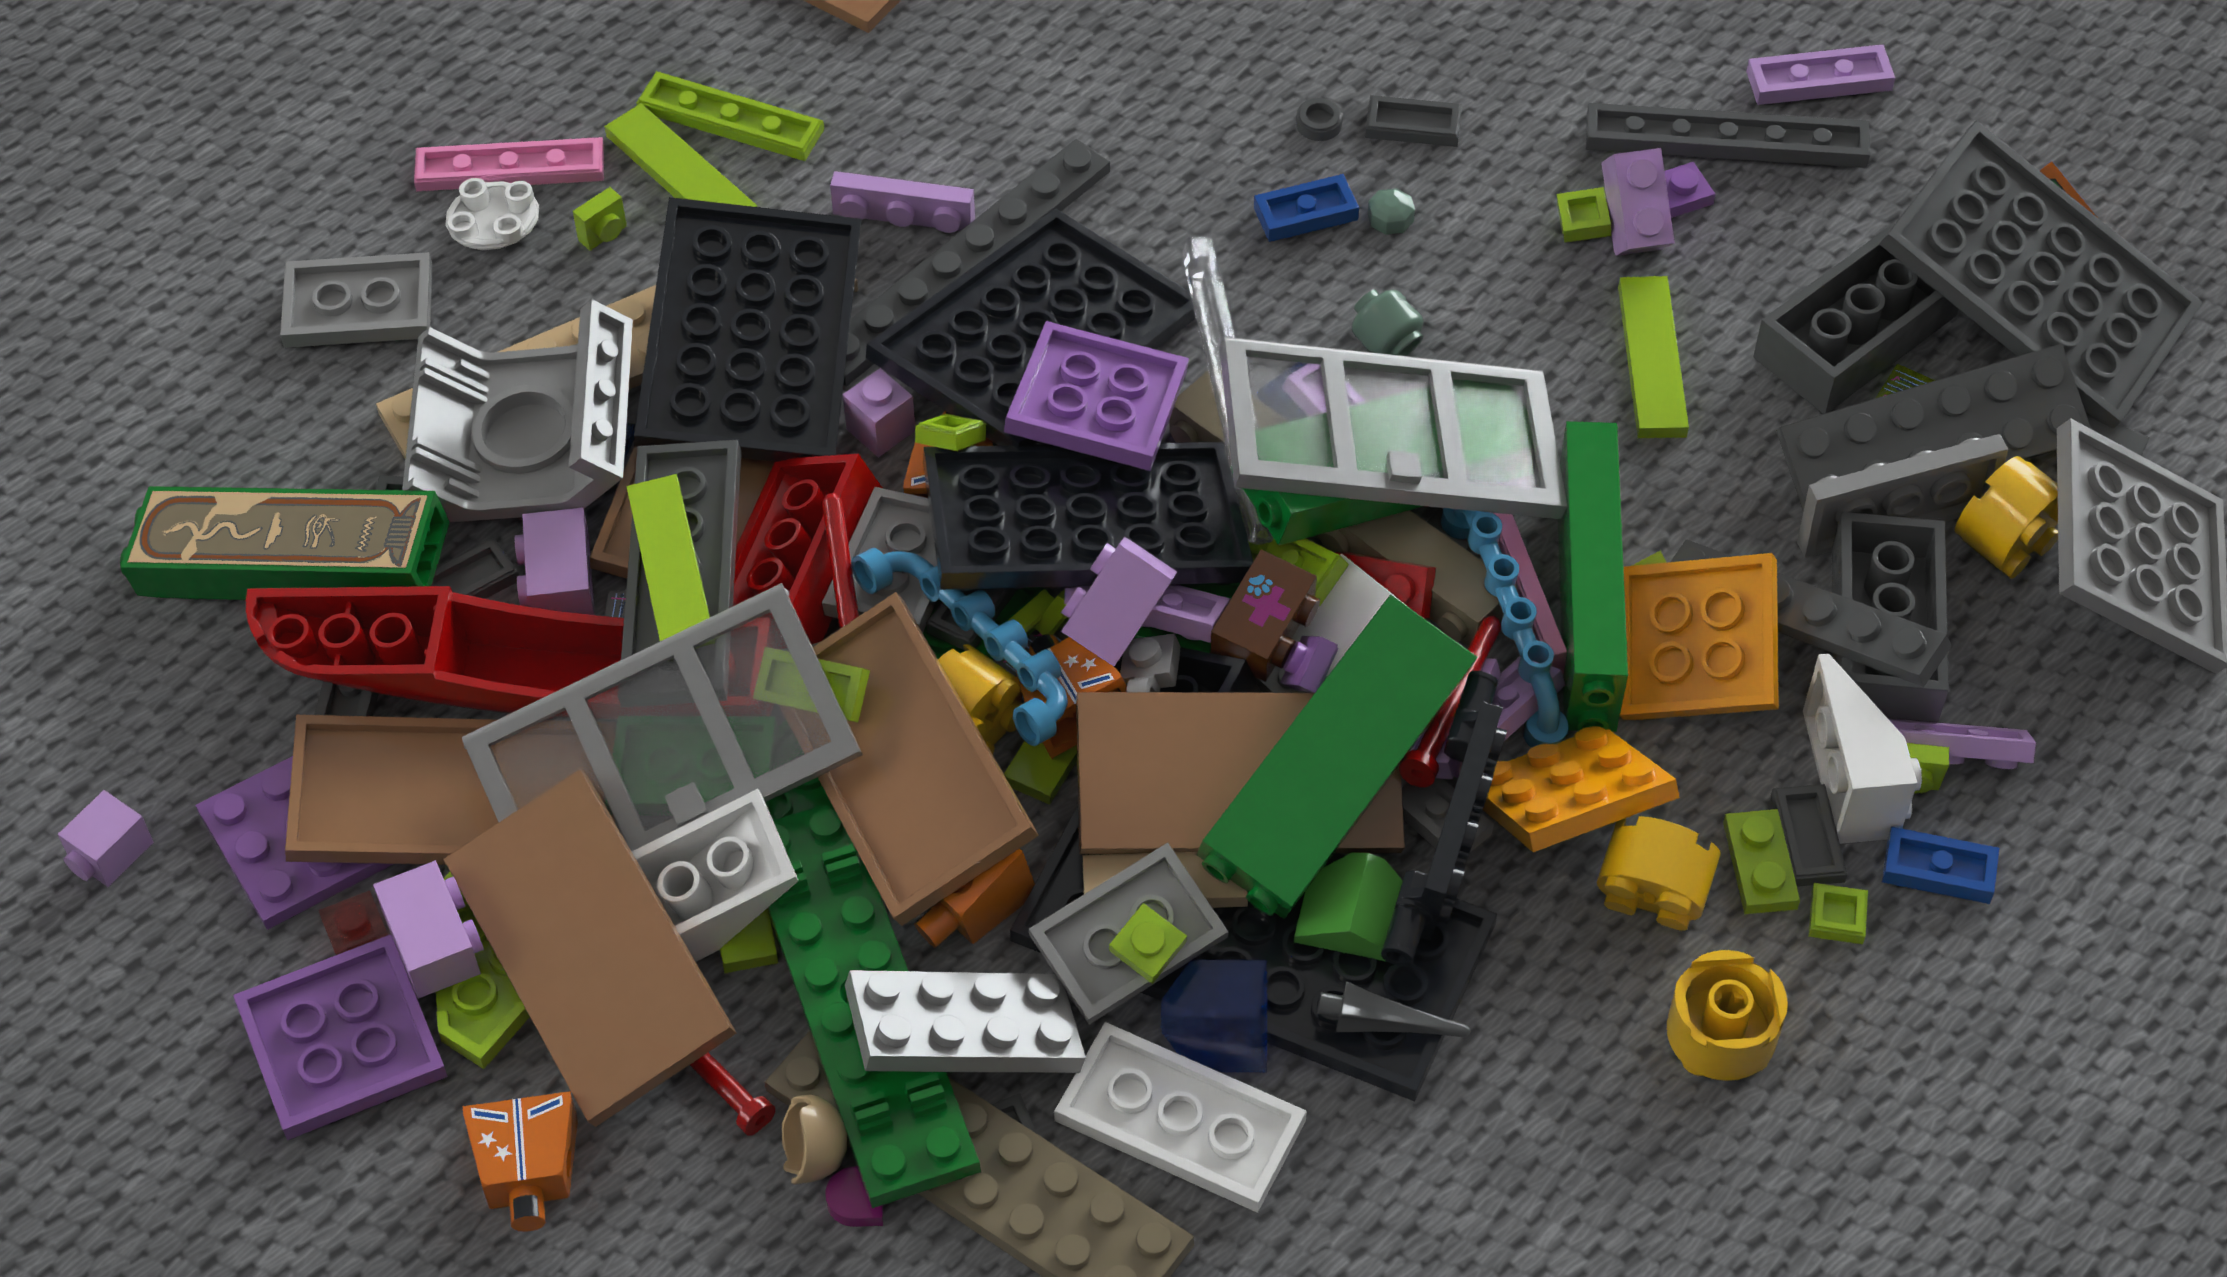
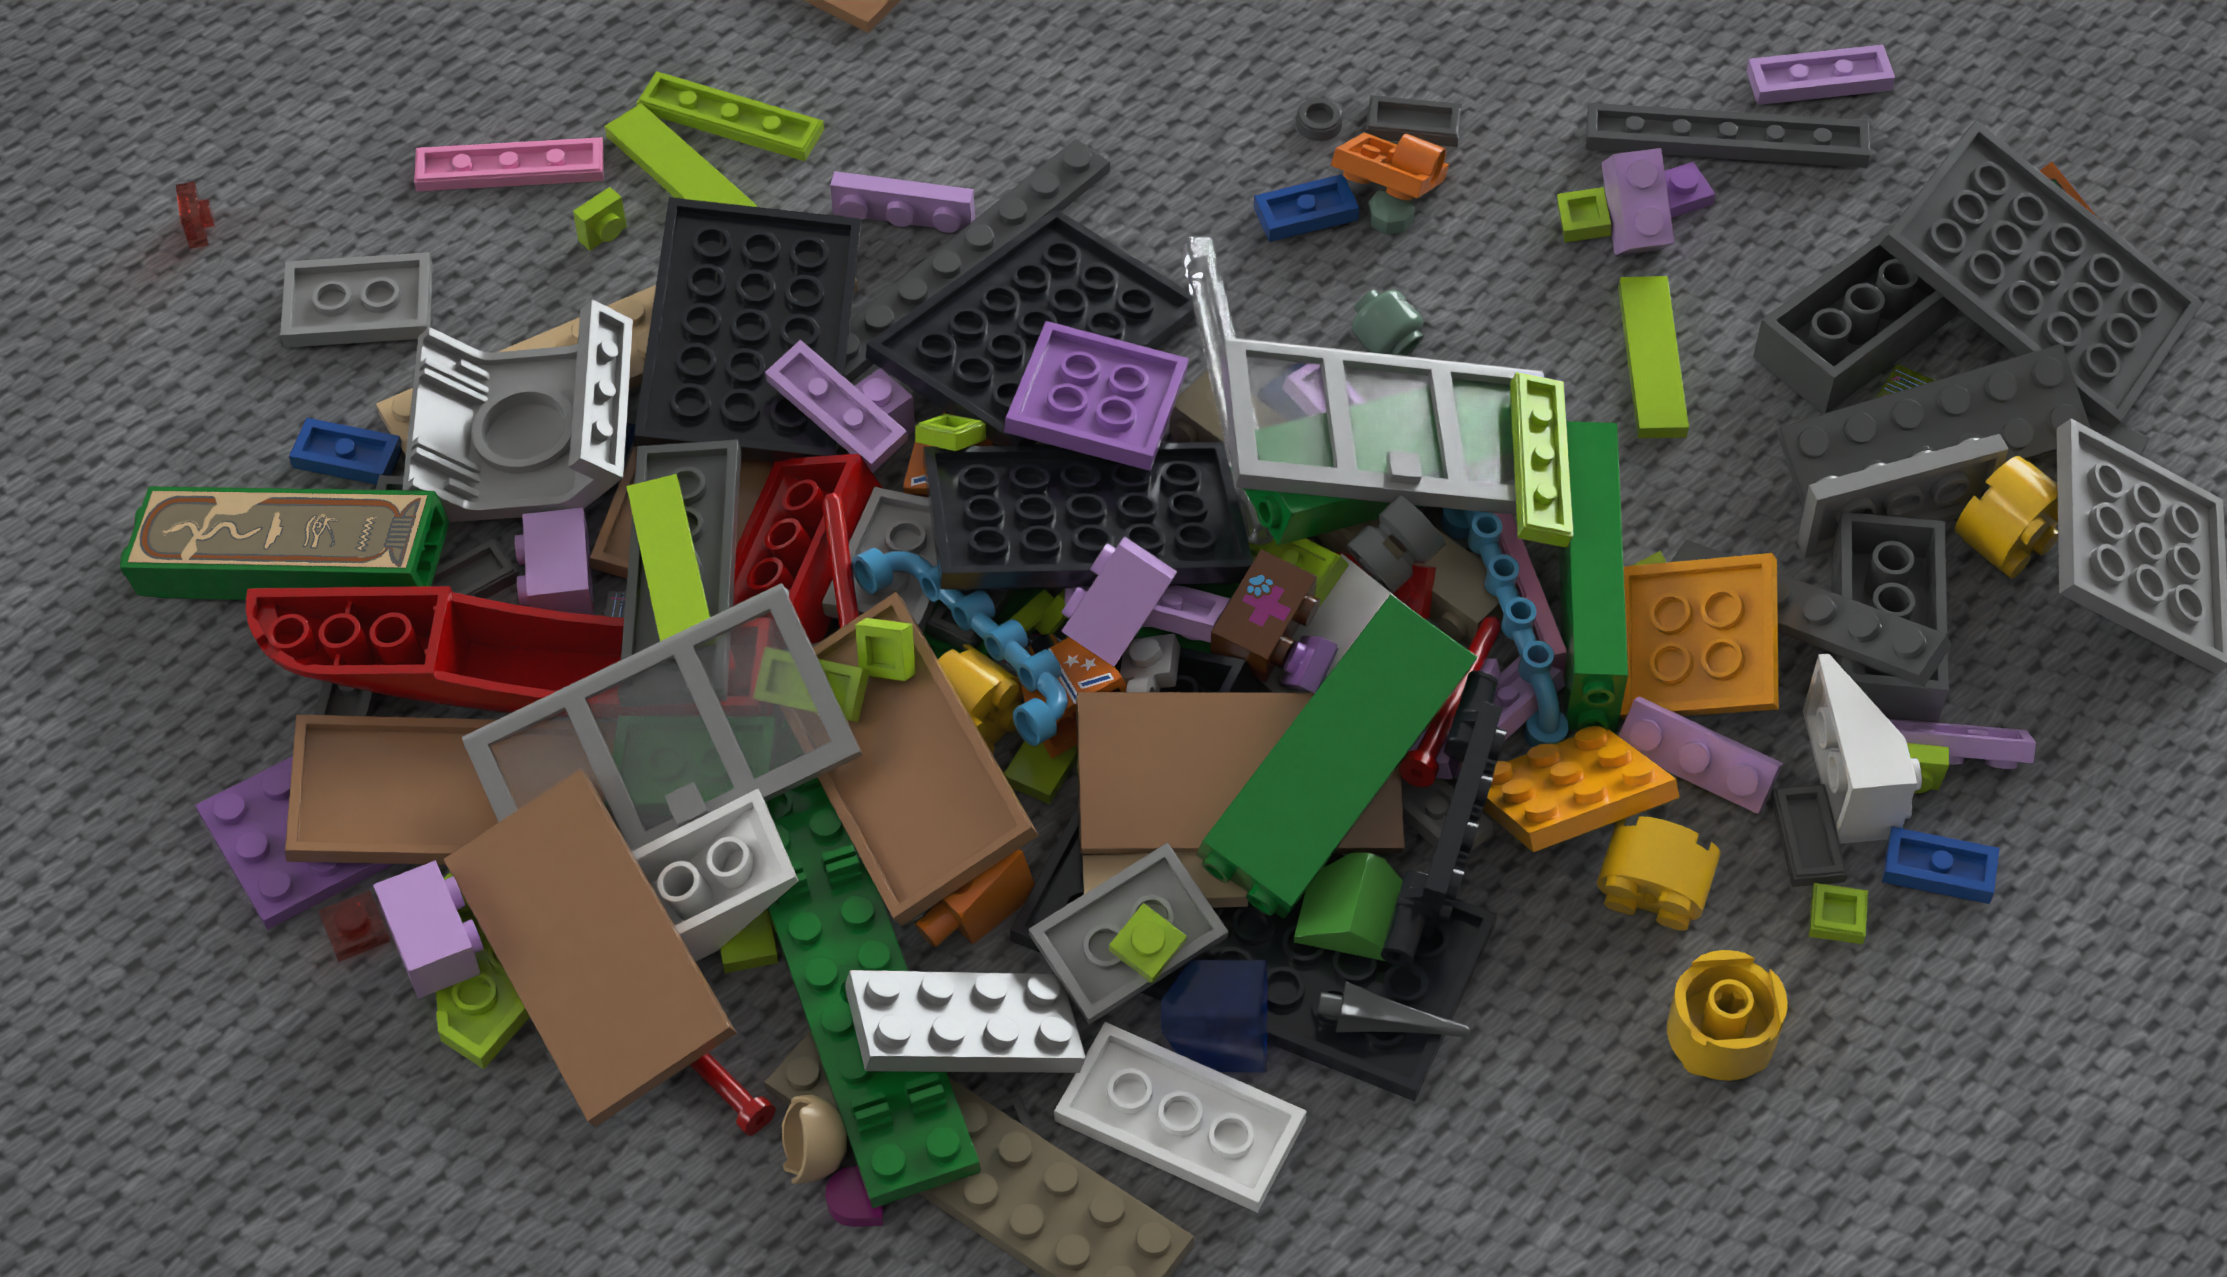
lavender brick [58,790,154,887] -> none
medium lavender plate [233,934,448,1140] -> none
white dish [446,178,539,250] -> none
orange torso [463,1091,578,1232] -> none
lime plate [1723,809,1800,914] -> none
none -> clear red plate [176,181,215,249]
none -> blue plate [289,418,402,485]
none -> lavender plate [765,340,908,473]
none -> lime plate [855,618,916,681]
none -> orange plate [1330,132,1449,200]
none -> dark grey wheel [1346,496,1446,594]
none -> lime tile [1510,372,1573,548]
none -> lavender plate [1619,696,1783,814]

